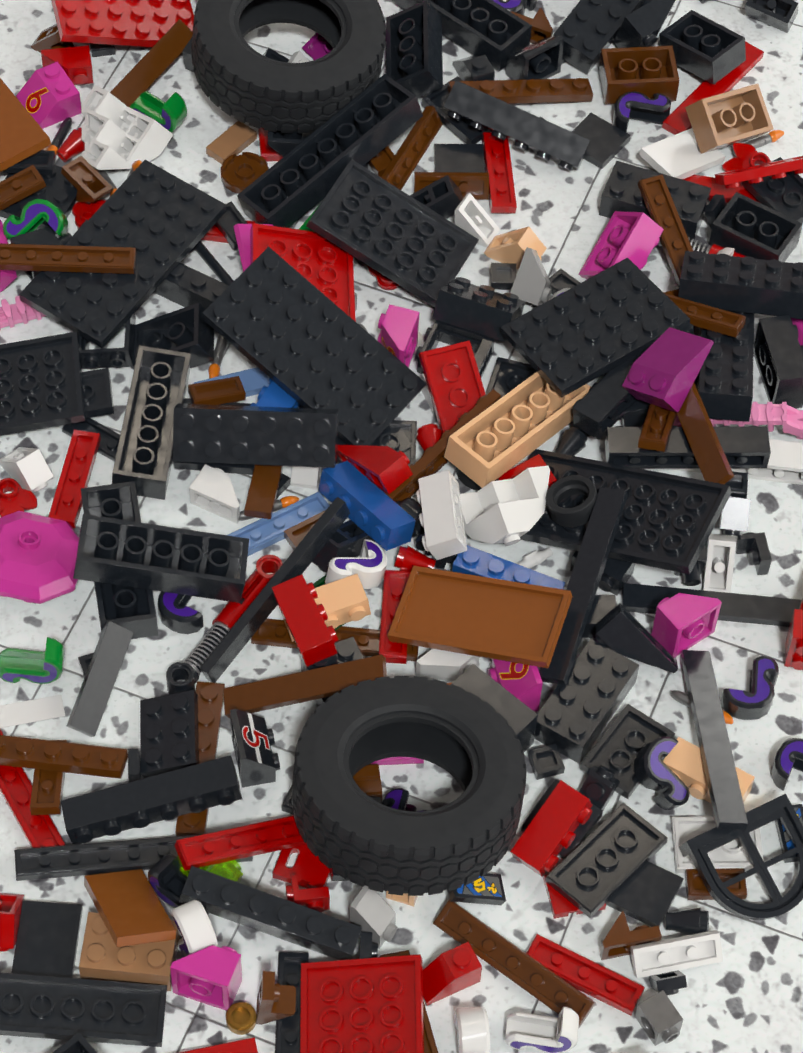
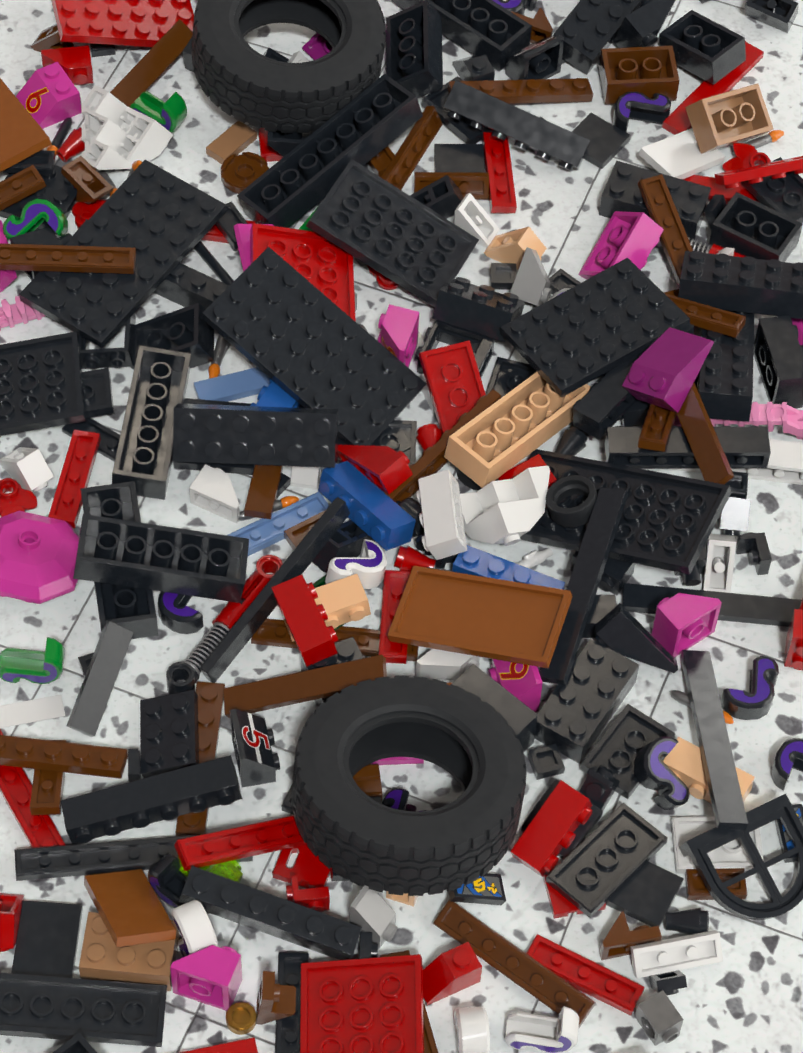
reddish brown tile [188,376,246,405] -> none

